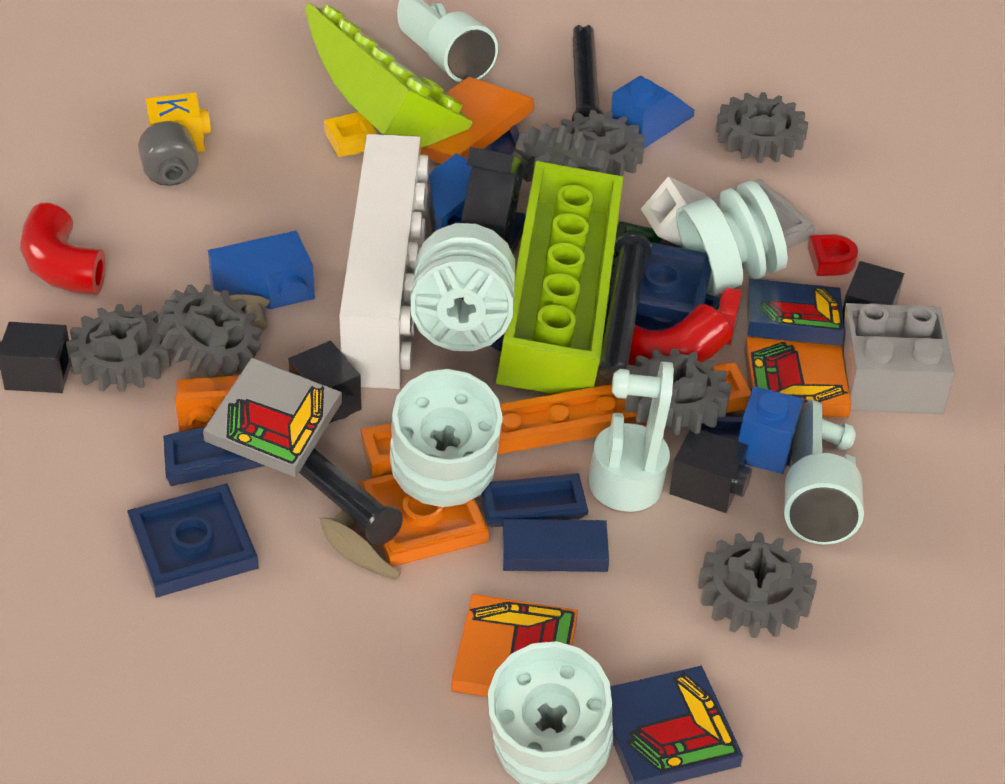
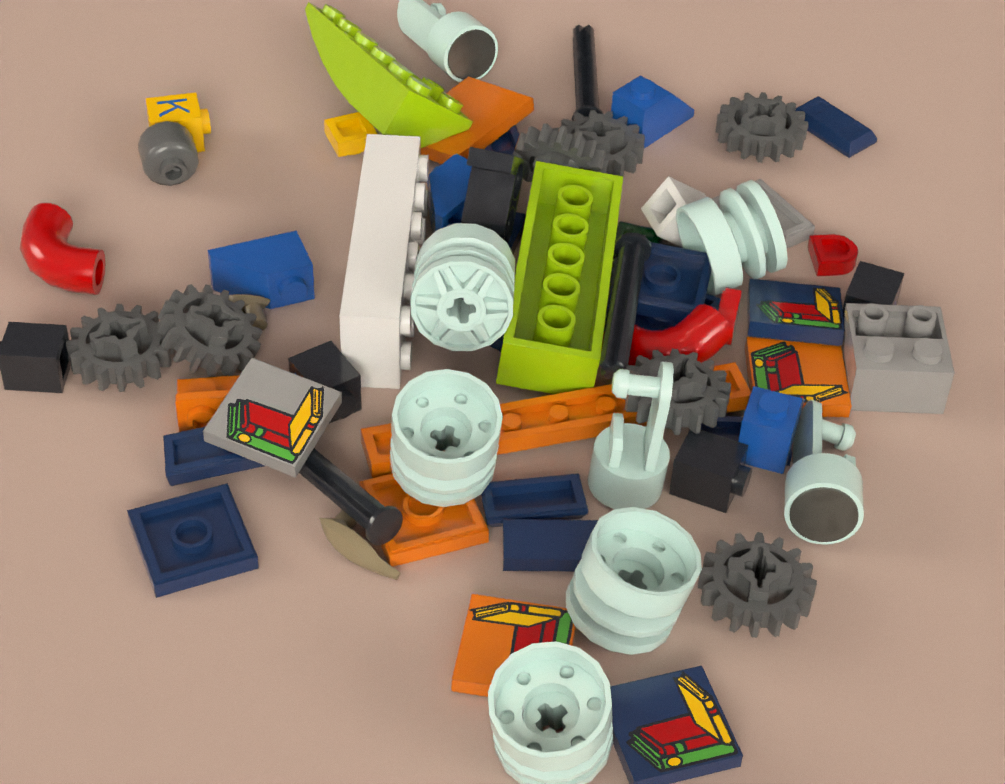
none -> light aqua wheel [566,507,702,655]
none -> dark blue tile [795,96,877,158]

